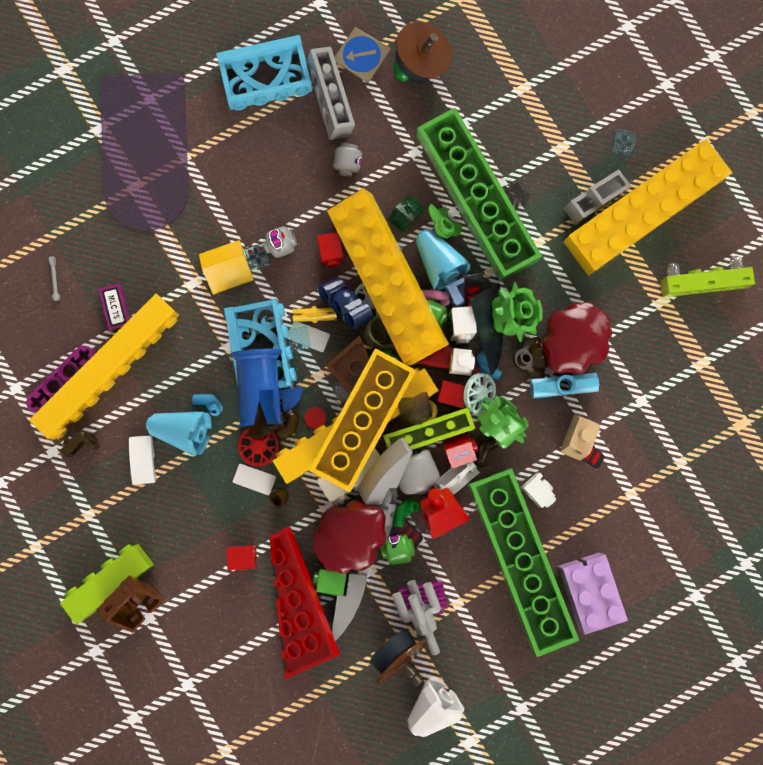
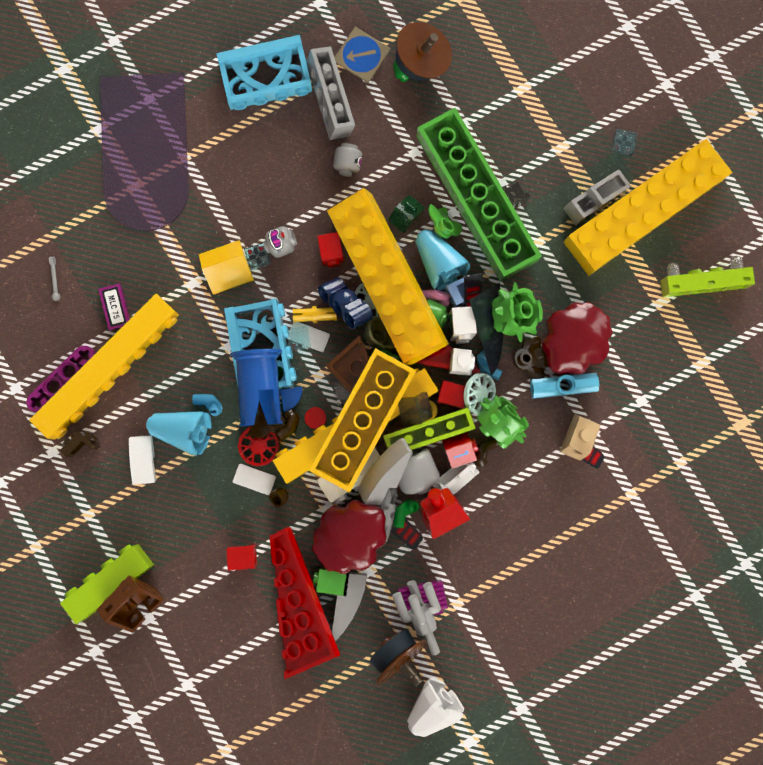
bright green head [381,534,415,565] -> none
bright green brick [467,468,579,657] -> none
white brick [521,473,556,508] -> none
lavender piece [558,553,628,635] -> none

